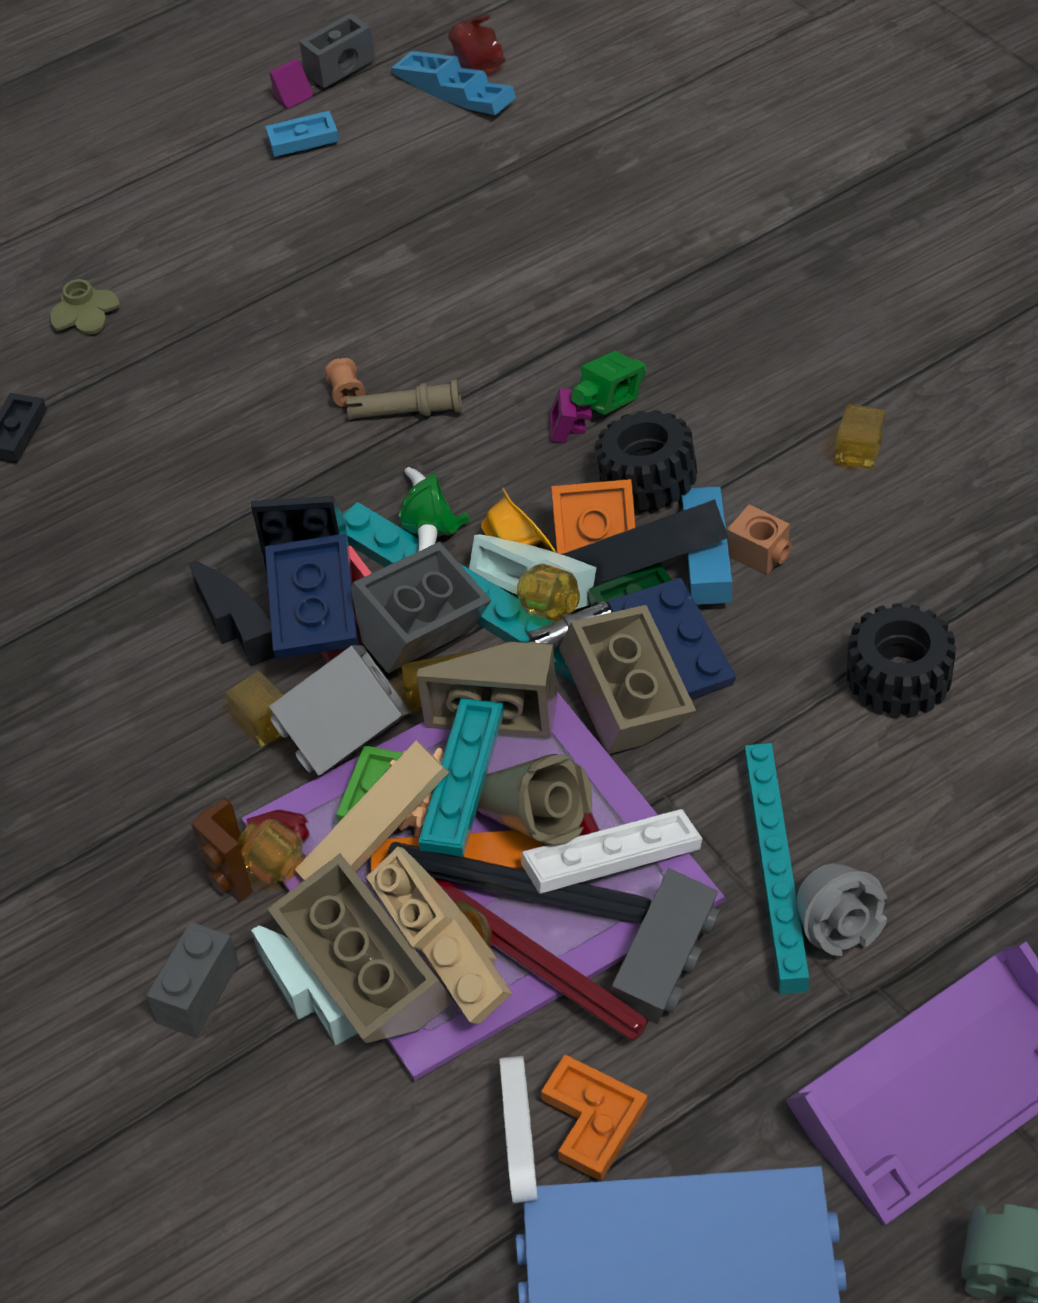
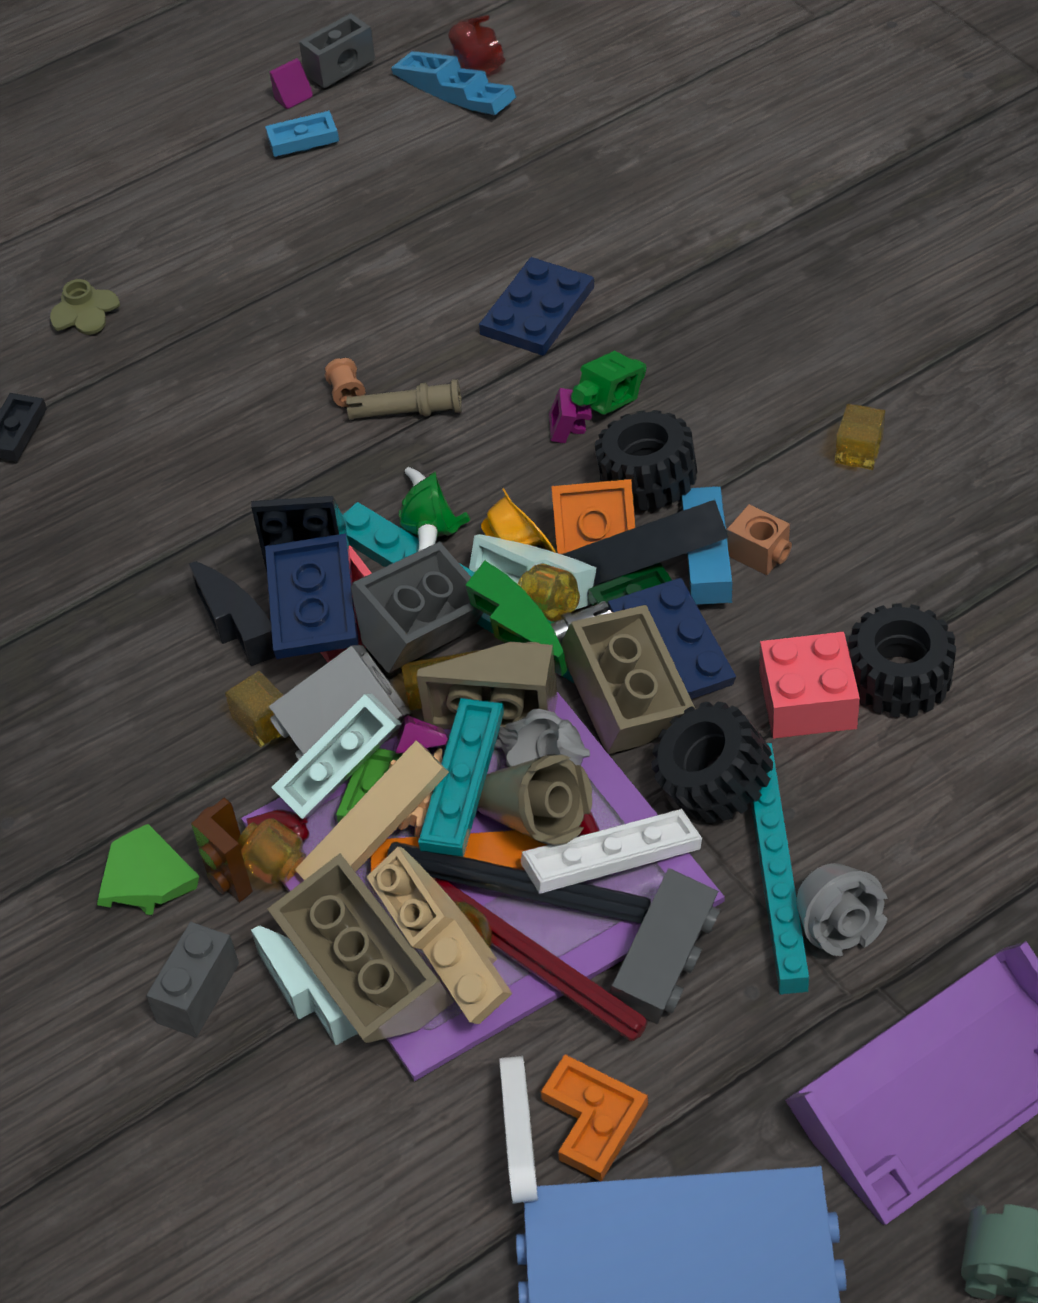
none -> bright green slope [97,824,199,916]
none -> light aqua brick [271,694,402,819]
none -> magenta slope [394,715,448,753]
none -> green slope [465,560,567,677]
none -> dark blue plate [479,257,594,356]
none -> light grey hair [495,709,590,767]
none -> black tyre [651,701,773,822]
none -> coral brick [759,632,860,739]

